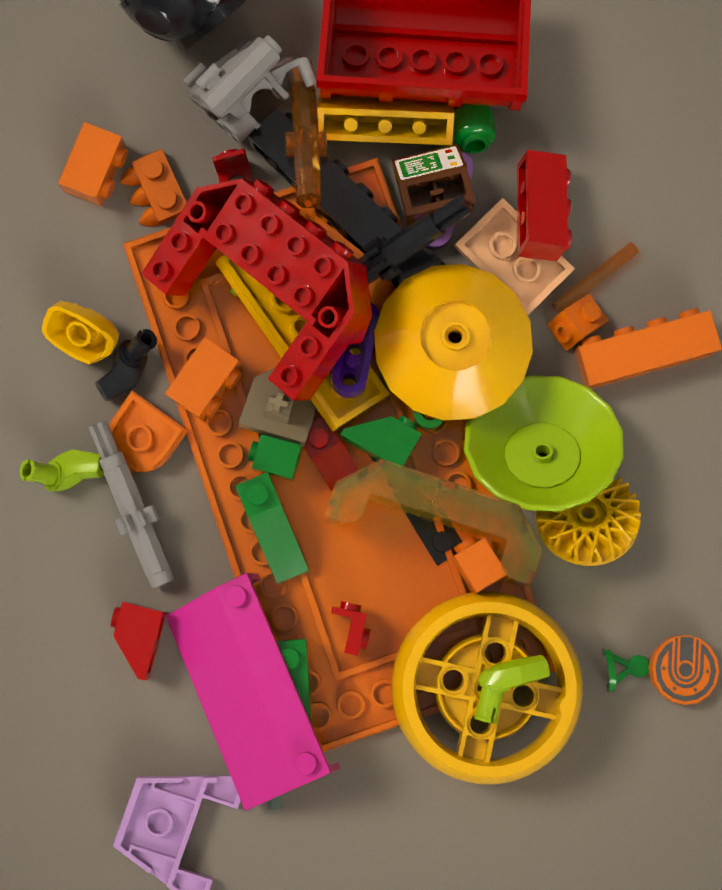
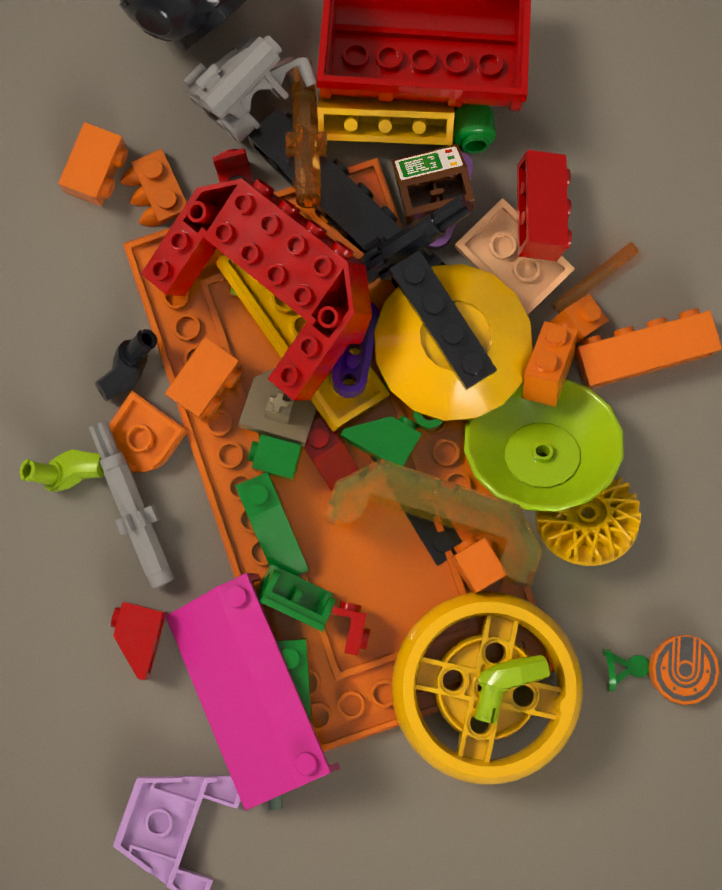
yellow piece [42,301,119,365] -> none
none -> green hinge [256,564,336,632]
none -> black plate [389,250,497,391]
none -> orange brick [522,321,578,407]

